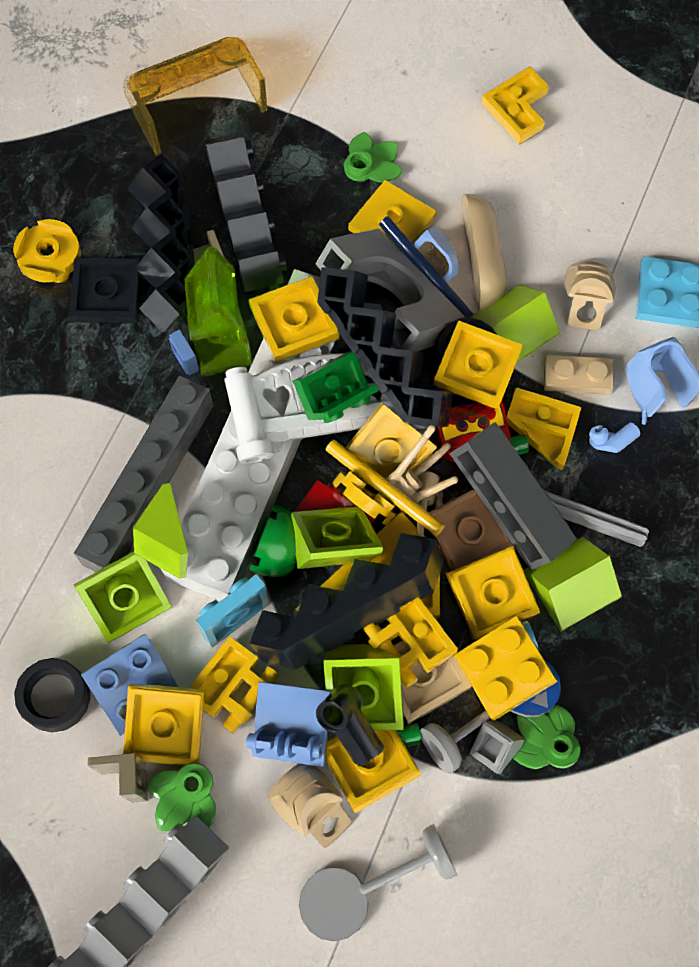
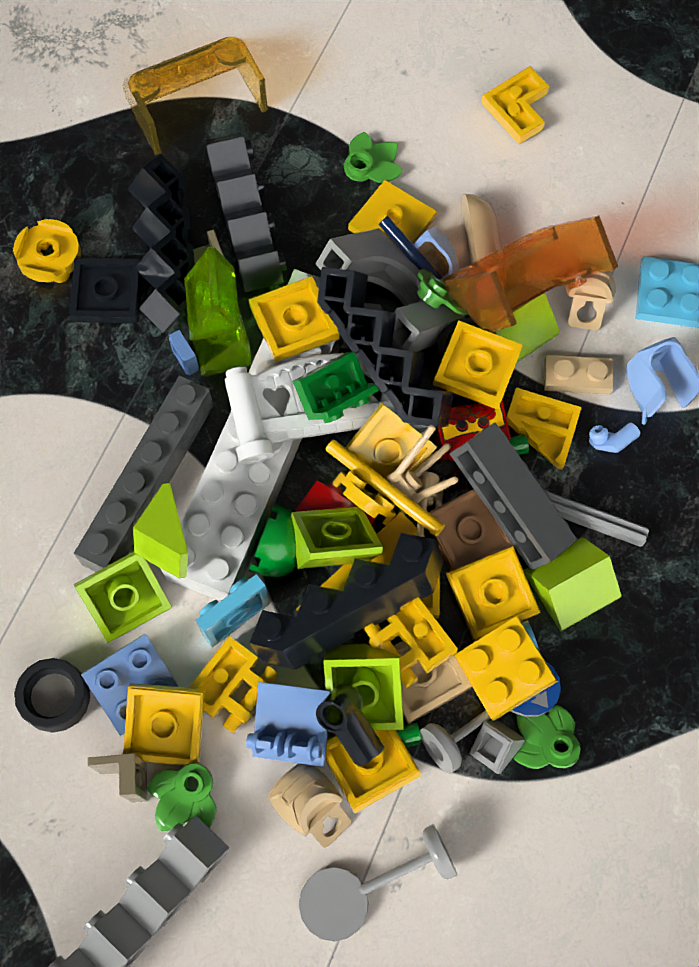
none -> bright green plate [417,269,469,316]
none -> clear orange windscreen [443,215,618,332]

